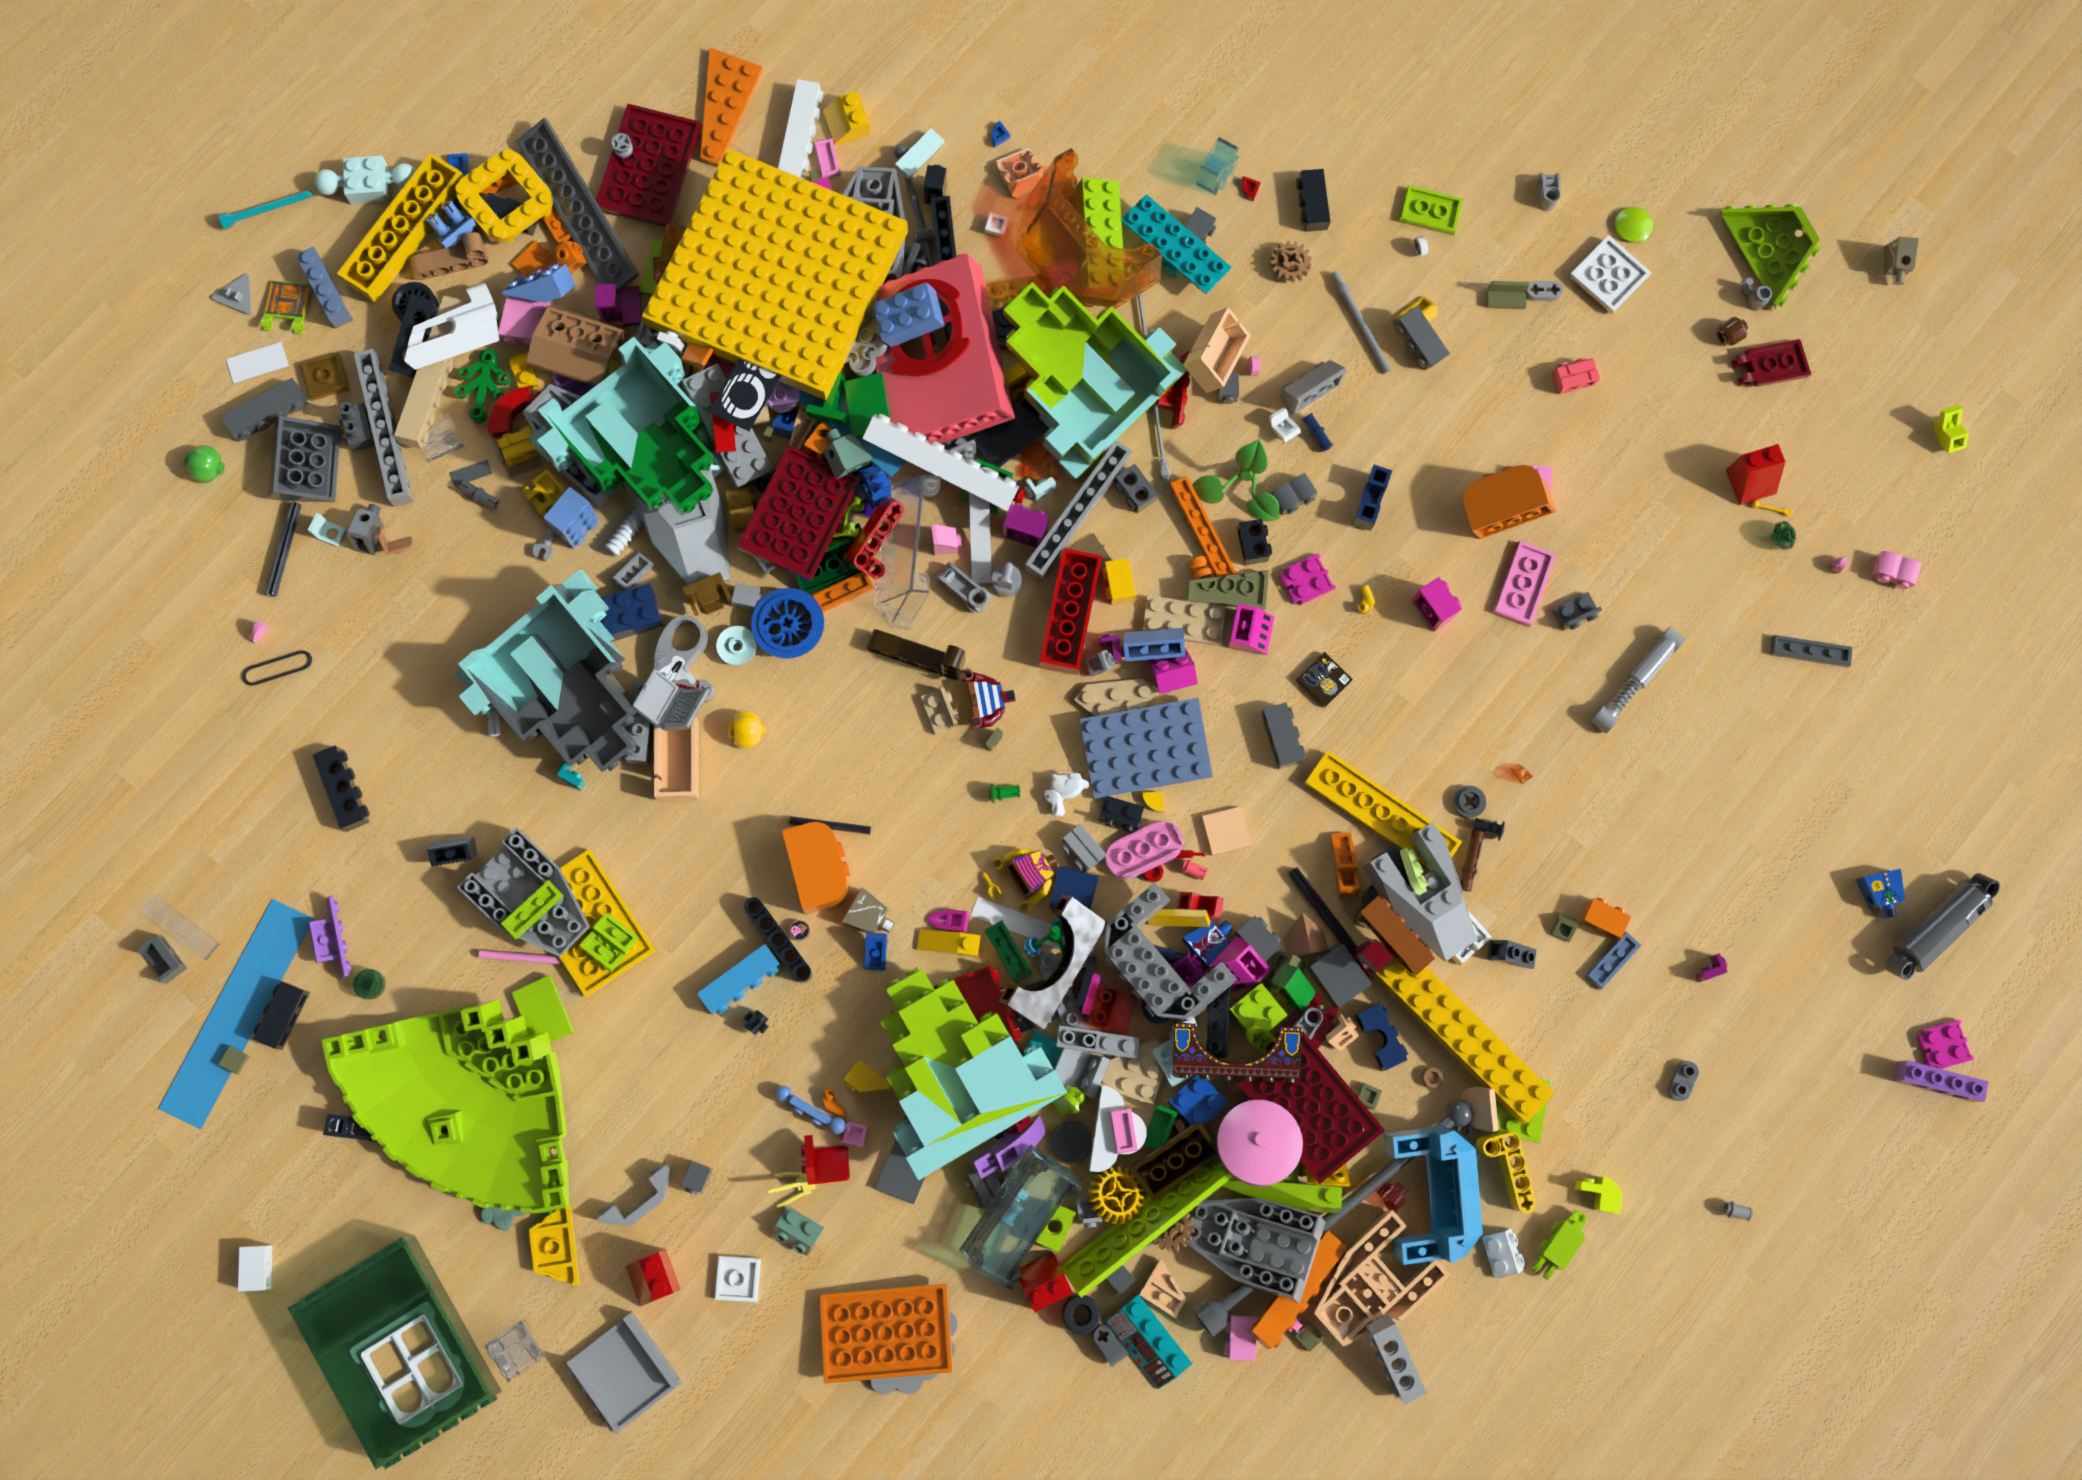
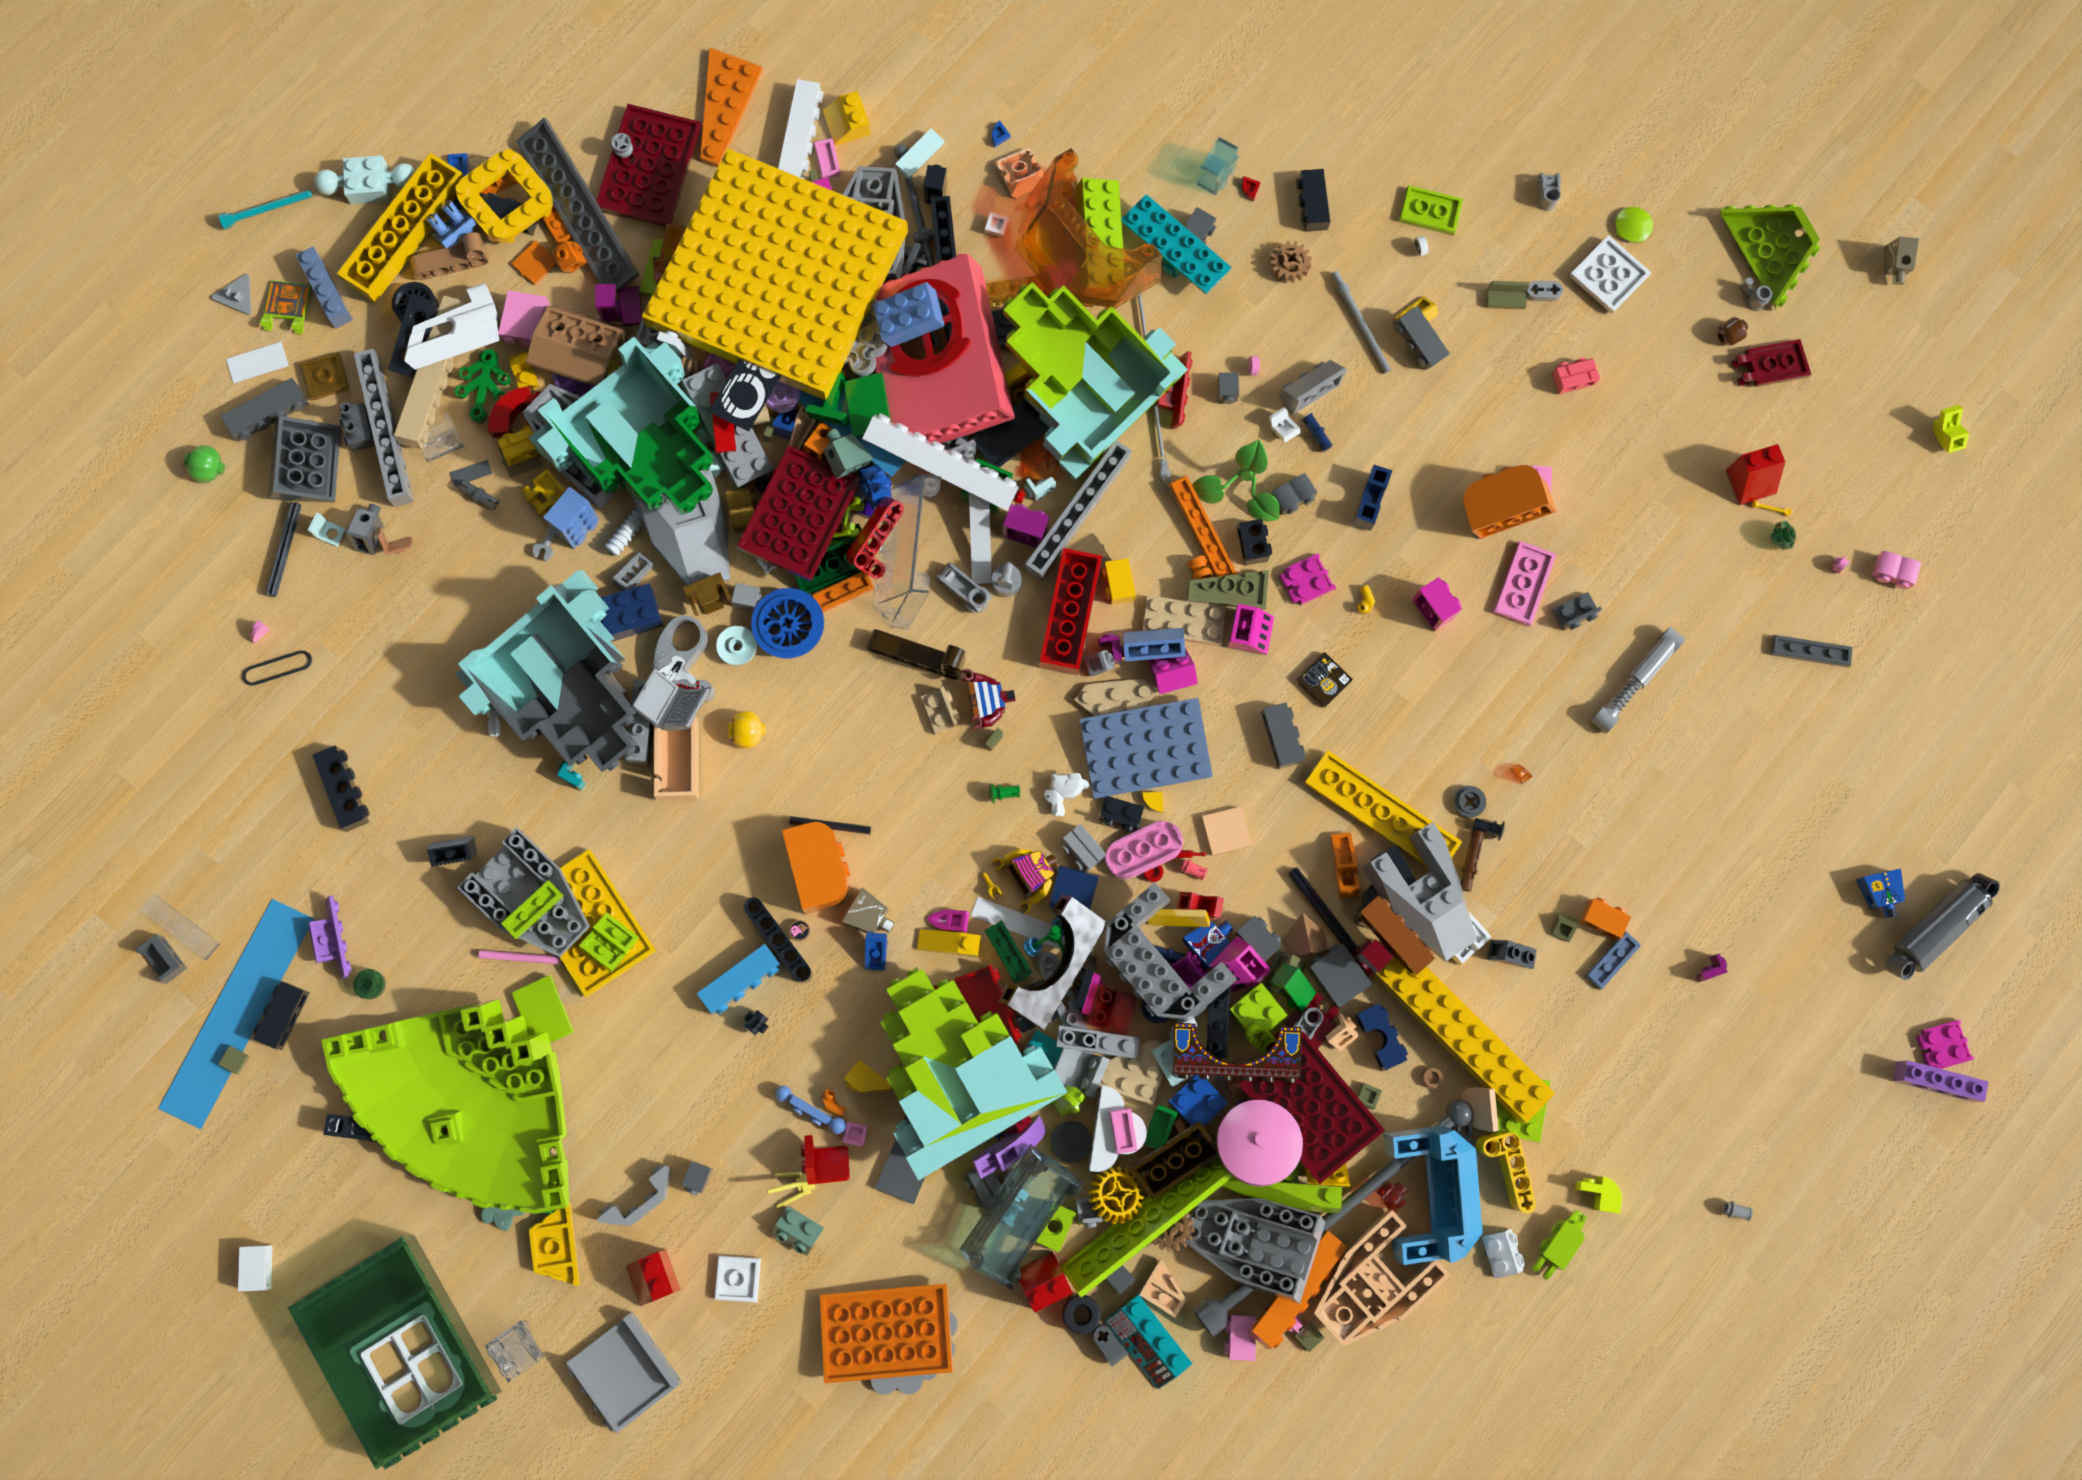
medium blue slope [502,263,576,303] -> none
orange slope [681,343,714,374] -> none
bright pink slope [931,525,962,555] -> none
dark grey brick [1114,464,1158,513] -> none
light nougat piece [1183,307,1251,393] -> none
light grey brick [1366,1314,1427,1405] -> none
yellowish green plate [1400,847,1428,895] -> none
flat silver plate [1668,1061,1699,1101] -> none

